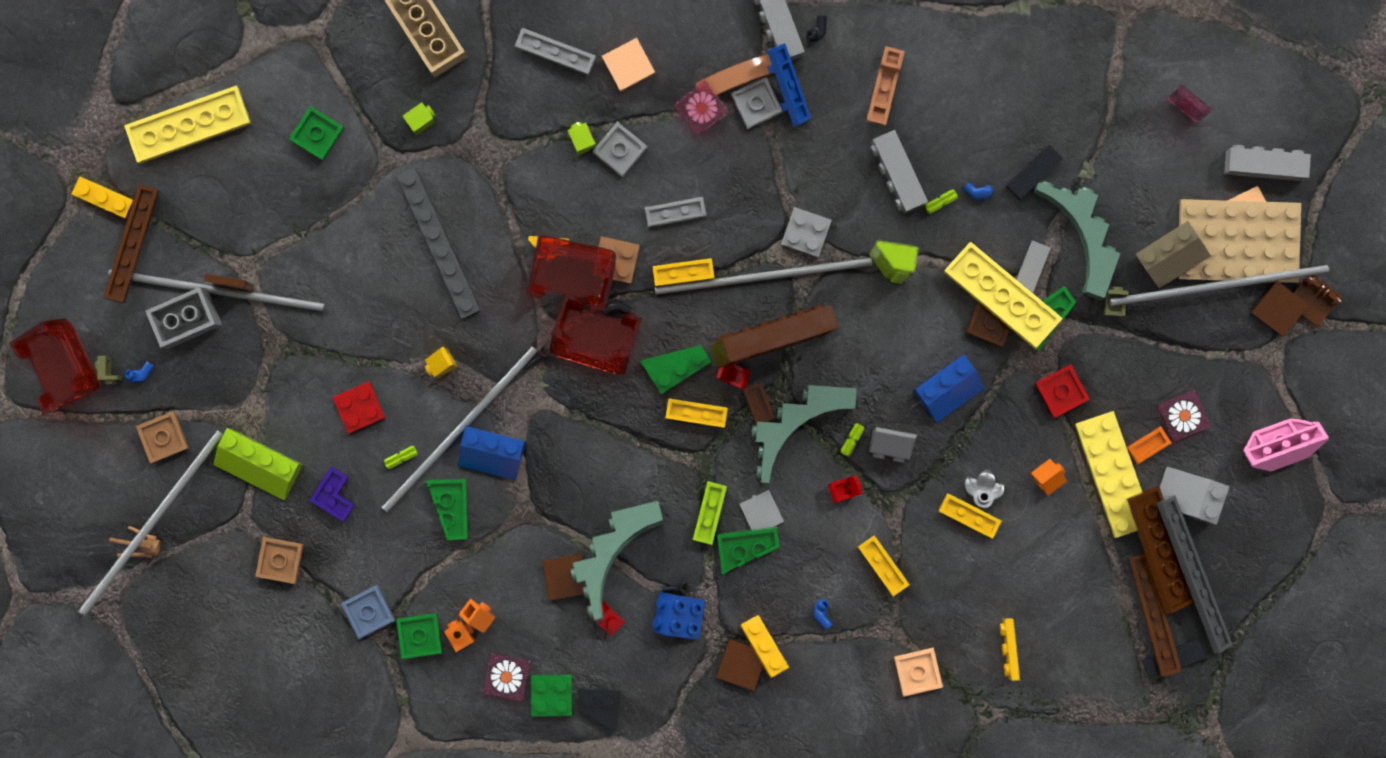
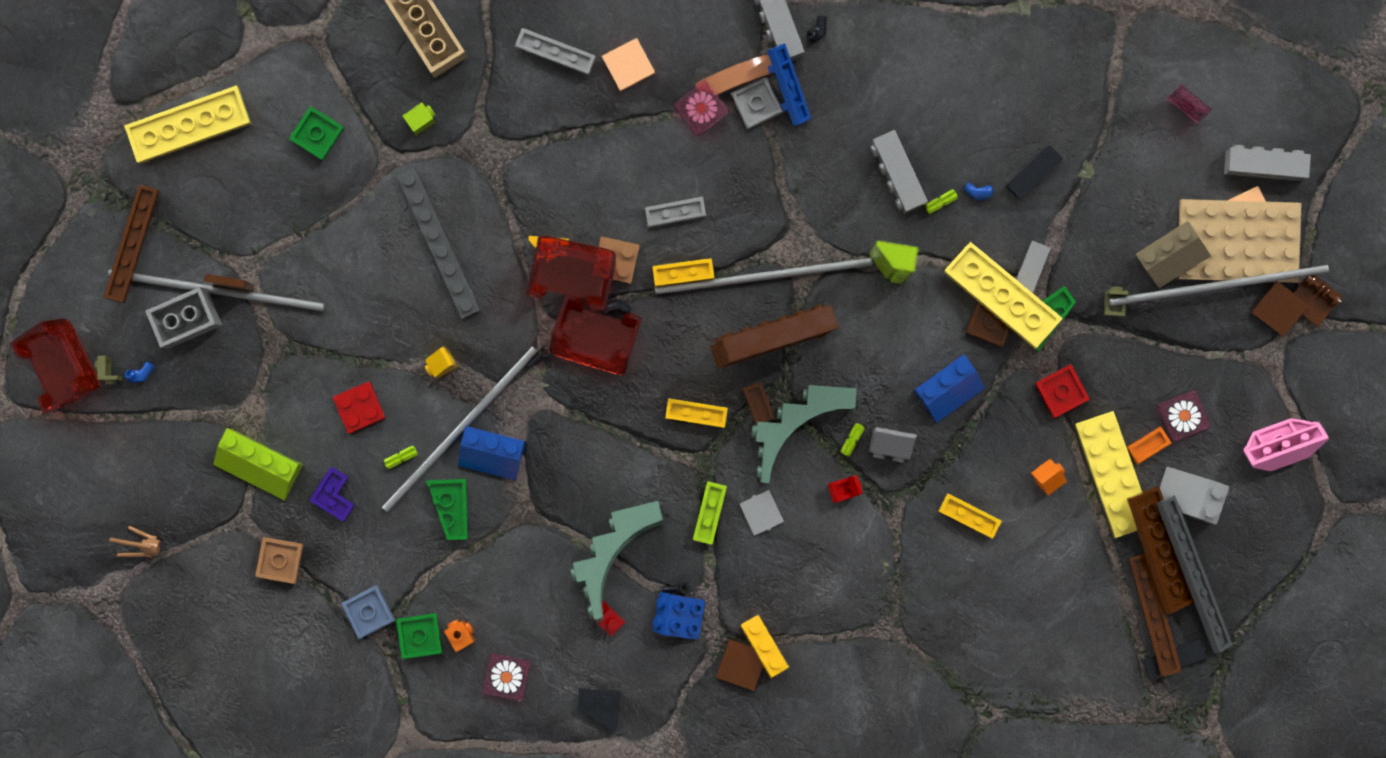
yellow plate [71,177,134,219] -> none
light grey piece [79,430,223,615] -> none
medium nougat plate [136,411,190,464] -> none
orange brick [458,599,496,633] -> none
green plate [531,675,572,716] -> none
reddish brown tile [543,553,586,600] -> none
lime brick [568,122,596,155] -> none
light grey tile [592,122,648,178] -> none
green wing [640,345,712,395] -> none
red bracket [716,364,751,390] -> none
green wing [717,526,779,575] -> none
light grey plate [781,207,831,258] -> none
blue arm [814,599,833,630] -> none
yellow plate [858,535,910,596] -> none
nougat slope [867,46,905,126] -> none
light nougat tile [894,648,943,697] -> none
flat silver plate [965,469,1005,509] -> none
yellow plate [1000,618,1020,681] -> none
sand green arch [1033,181,1120,300] -> none

